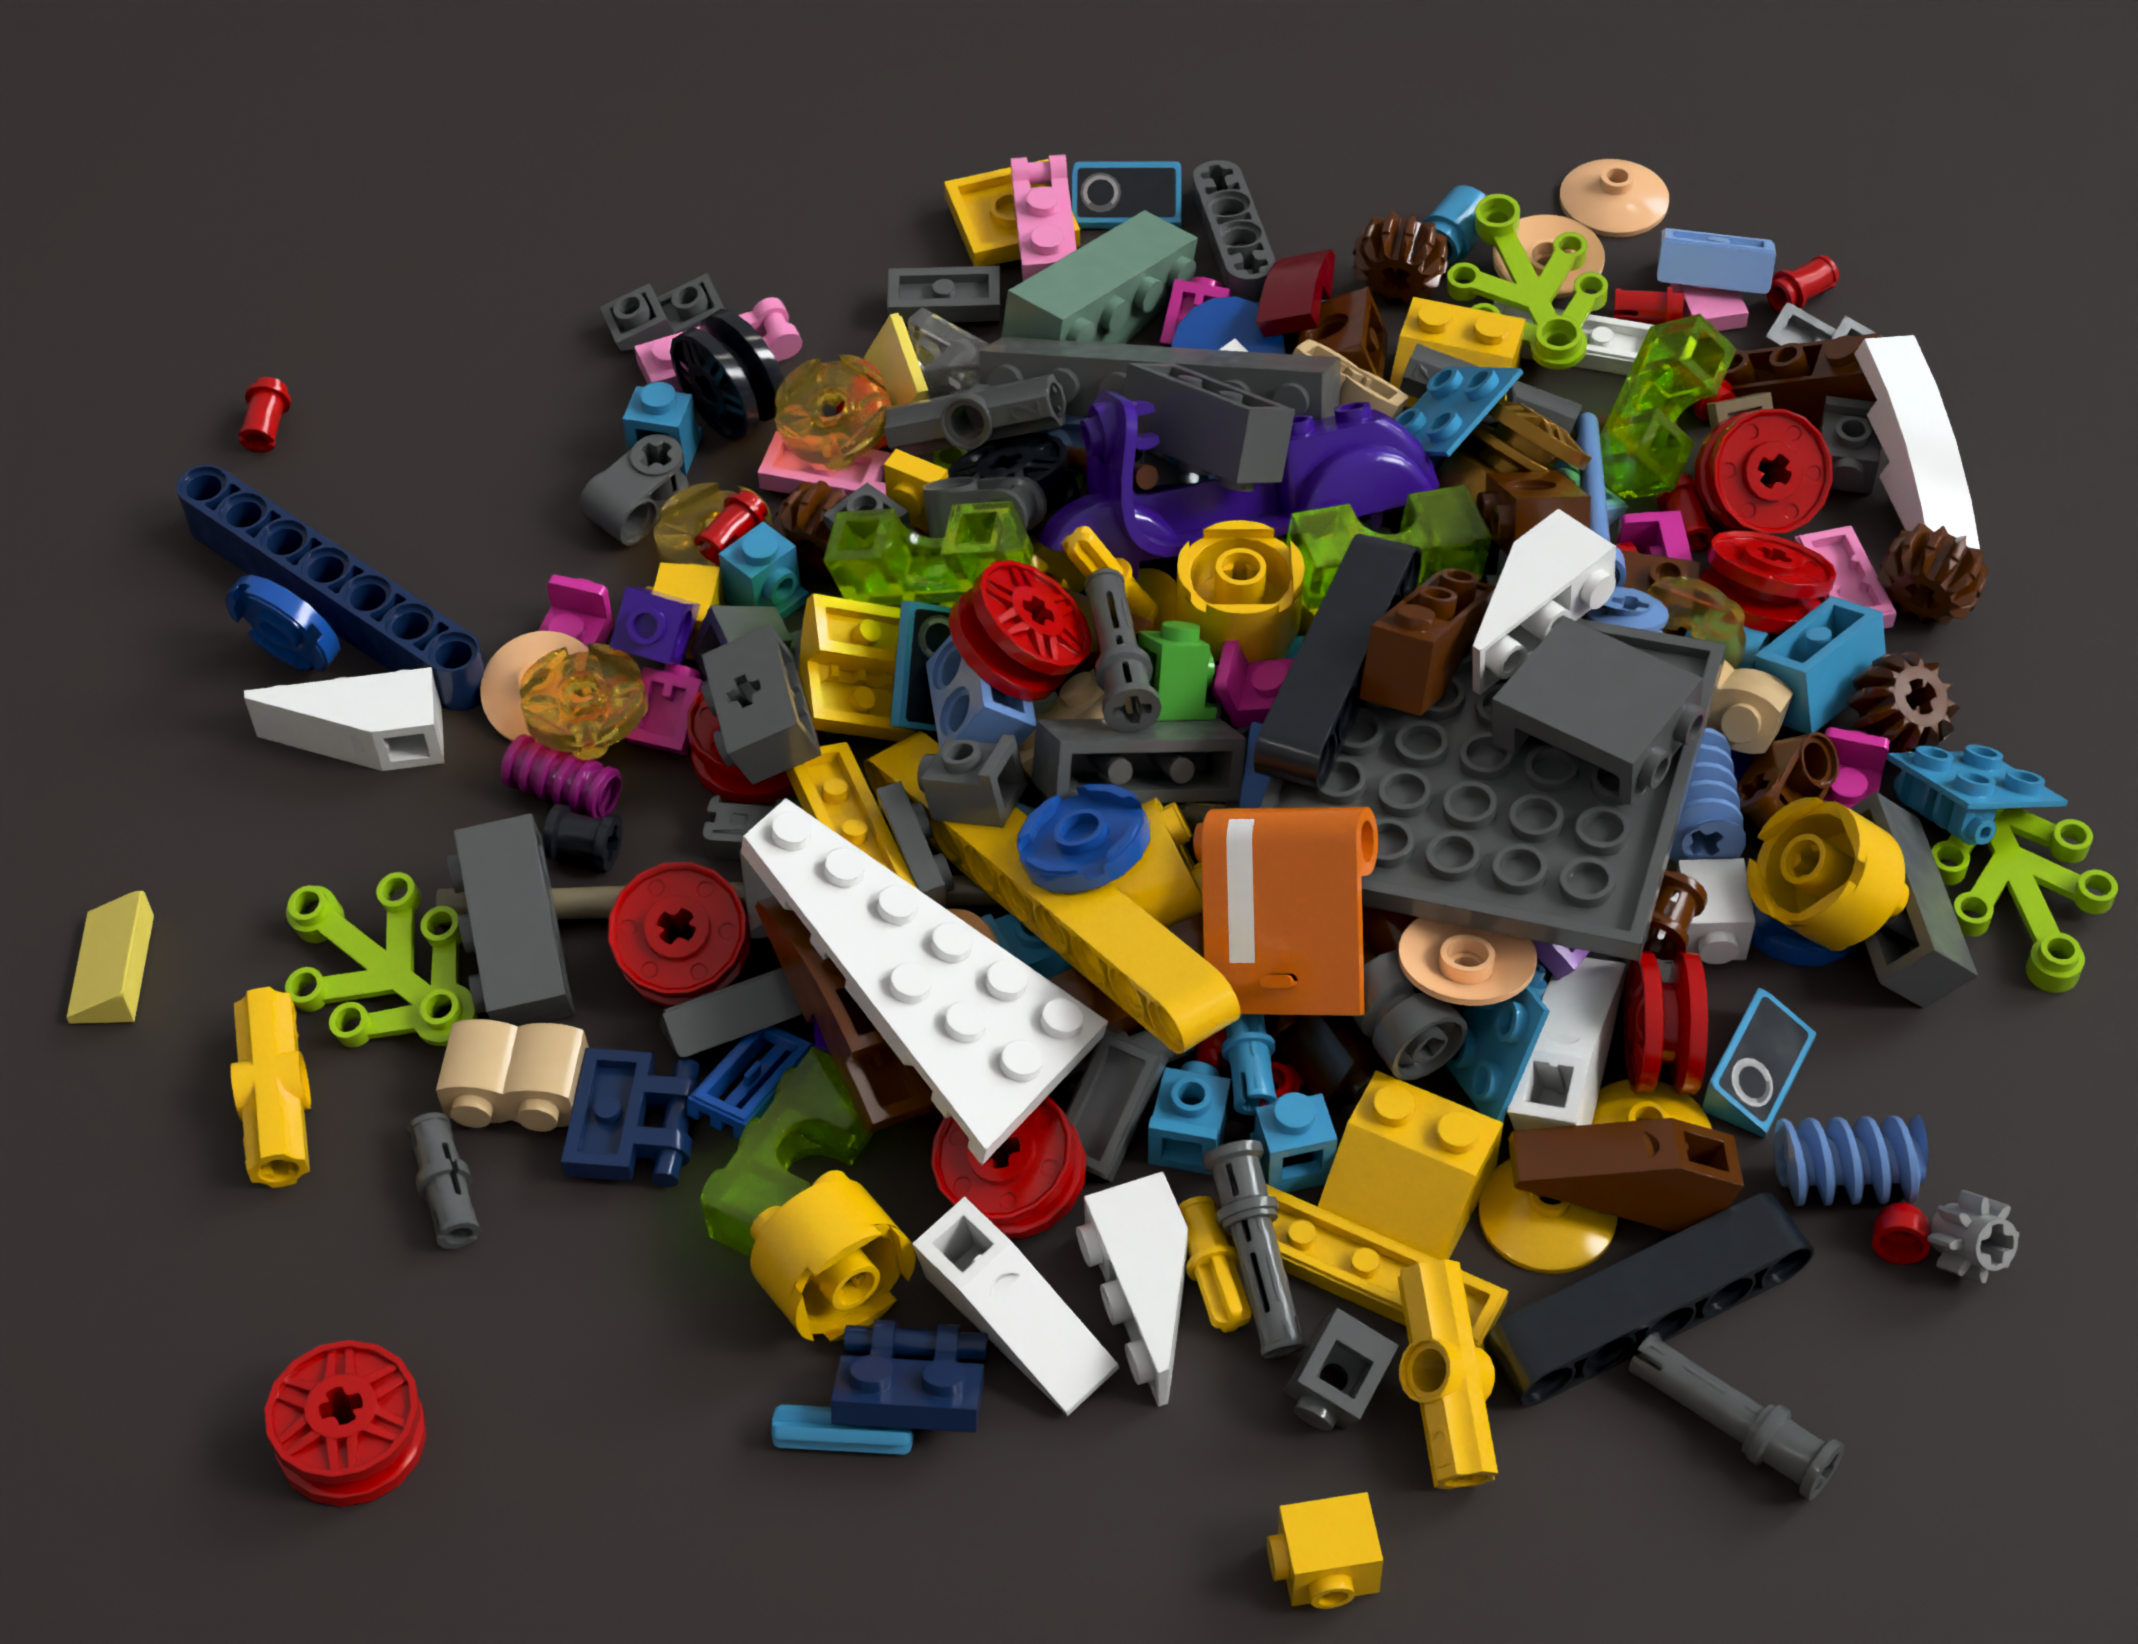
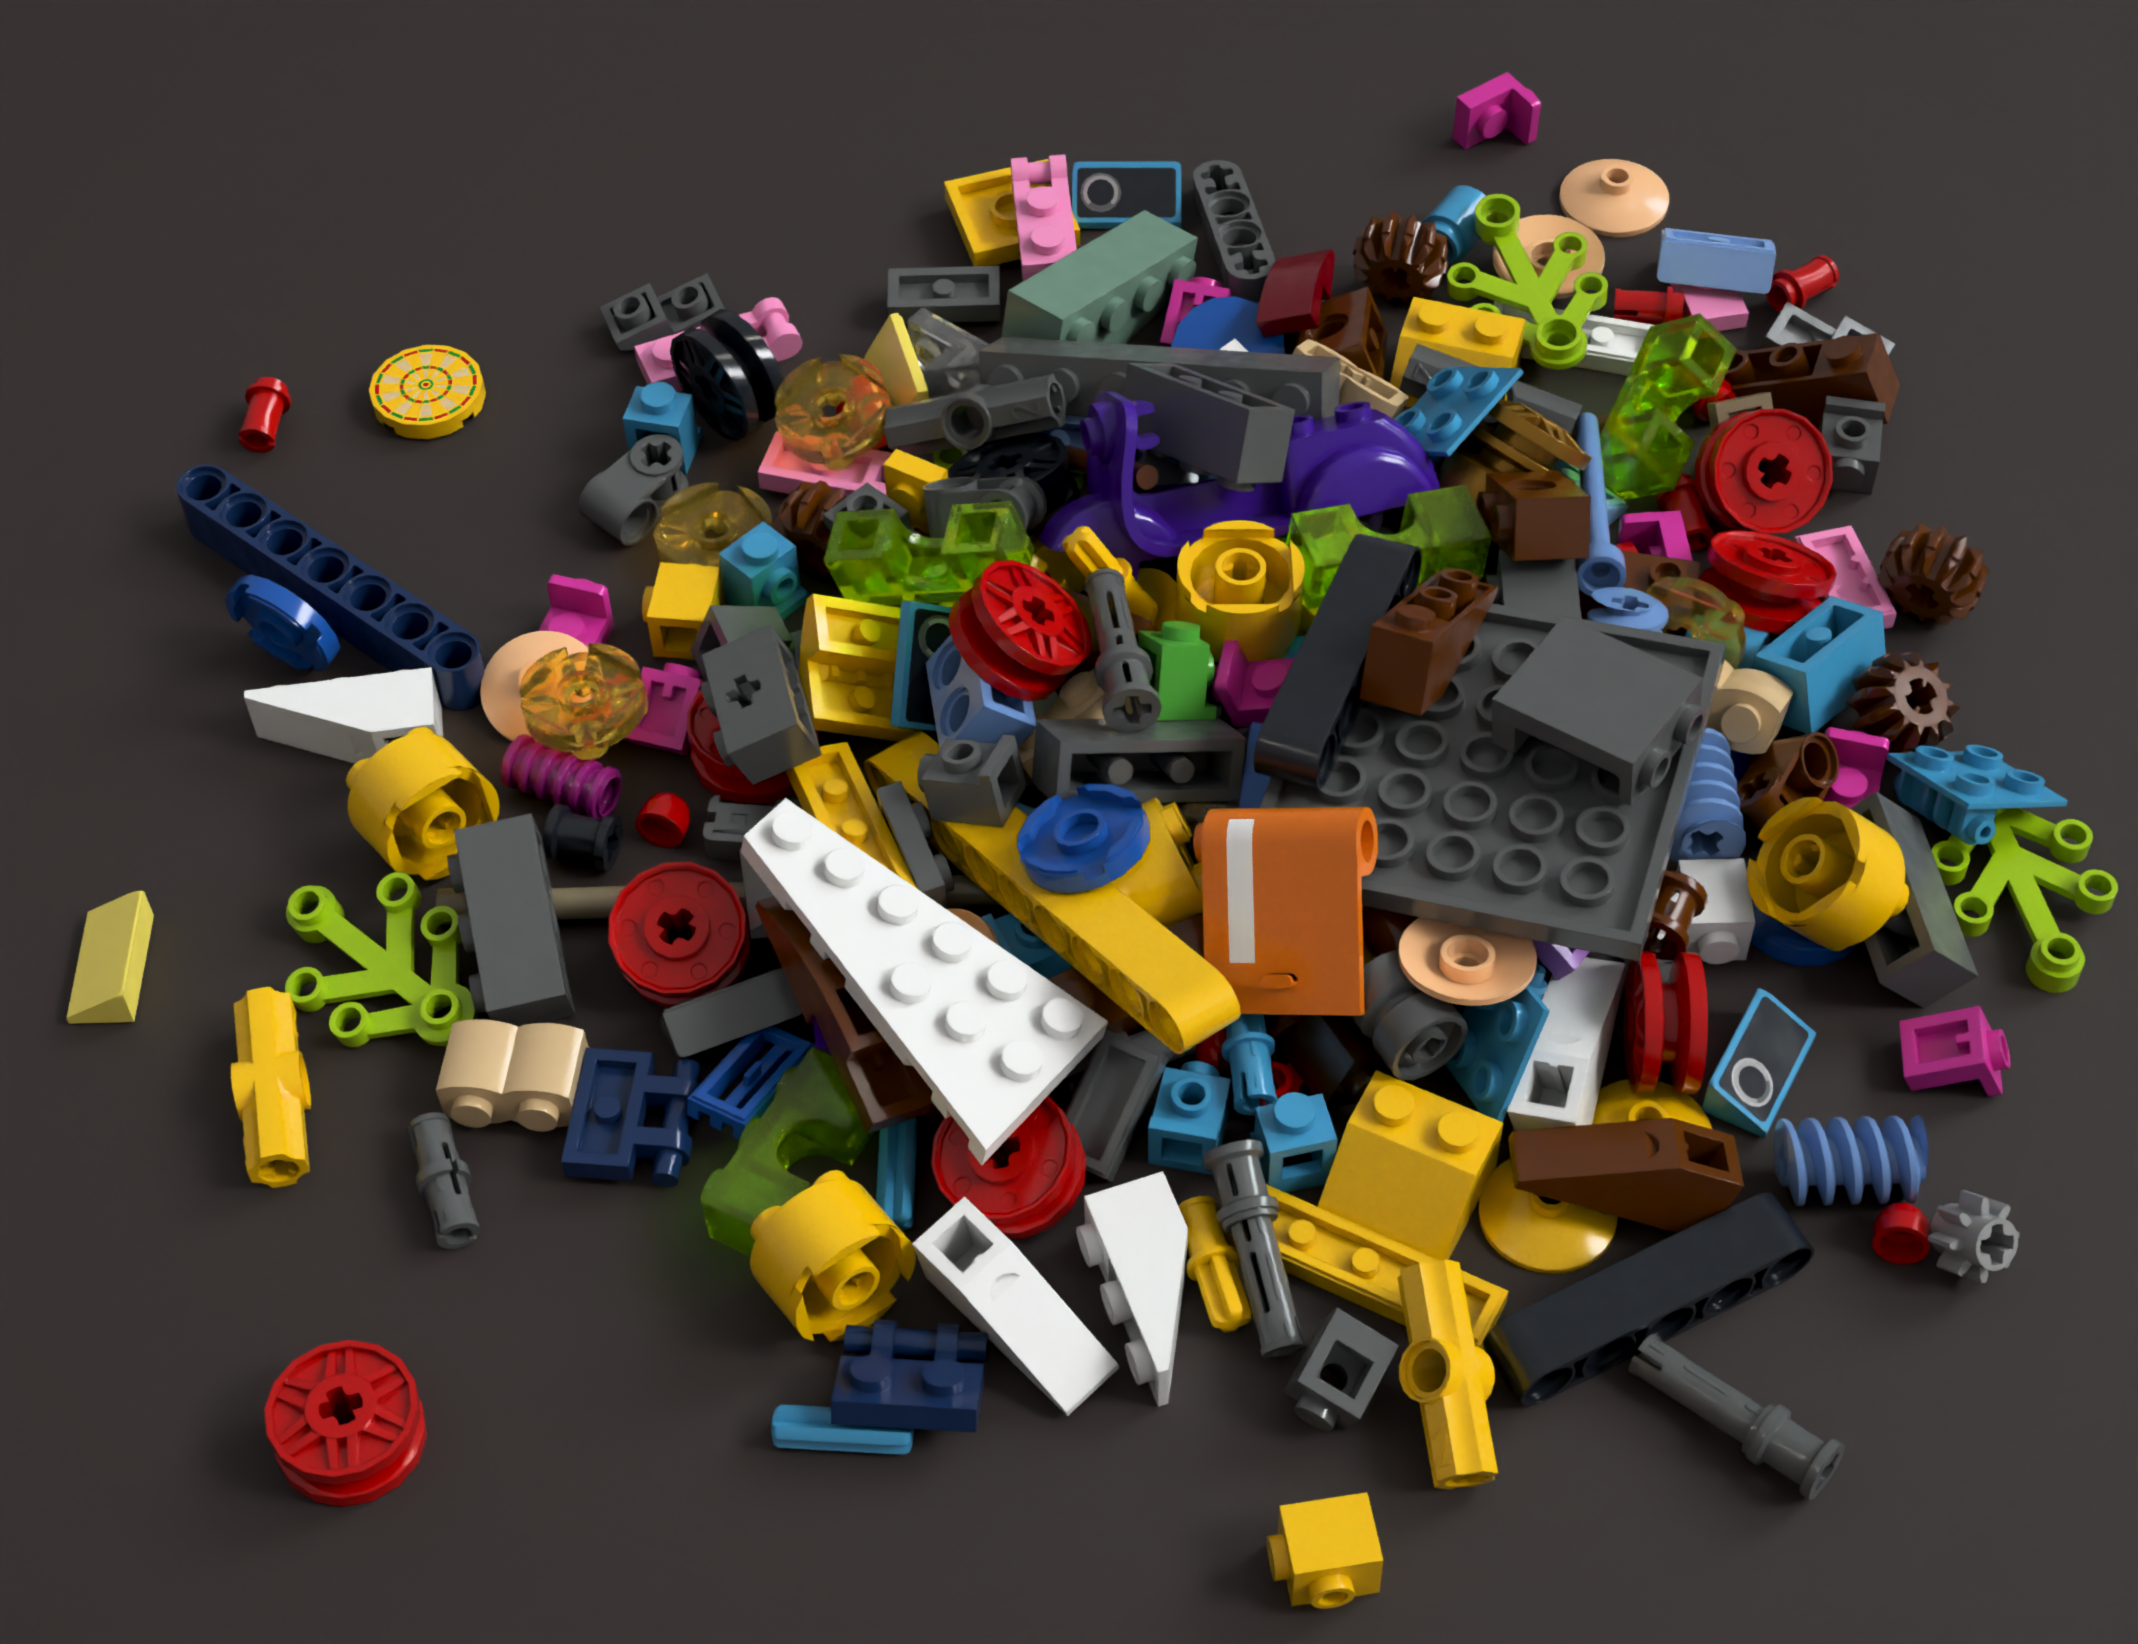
dark purple brick [610,587,700,665] -> none
red pin [694,490,768,565] -> none
white slope [1473,509,1616,695] -> none
white slope [1854,335,1980,550] -> none
none -> yellow brick [346,727,500,881]
none -> yellow tile [369,345,486,439]
none -> red hinge [635,792,690,848]
none -> dark azure axle [876,1117,918,1232]
none -> dark pink bracket [1452,72,1541,150]
none -> dark pink bracket [1899,1005,2011,1097]

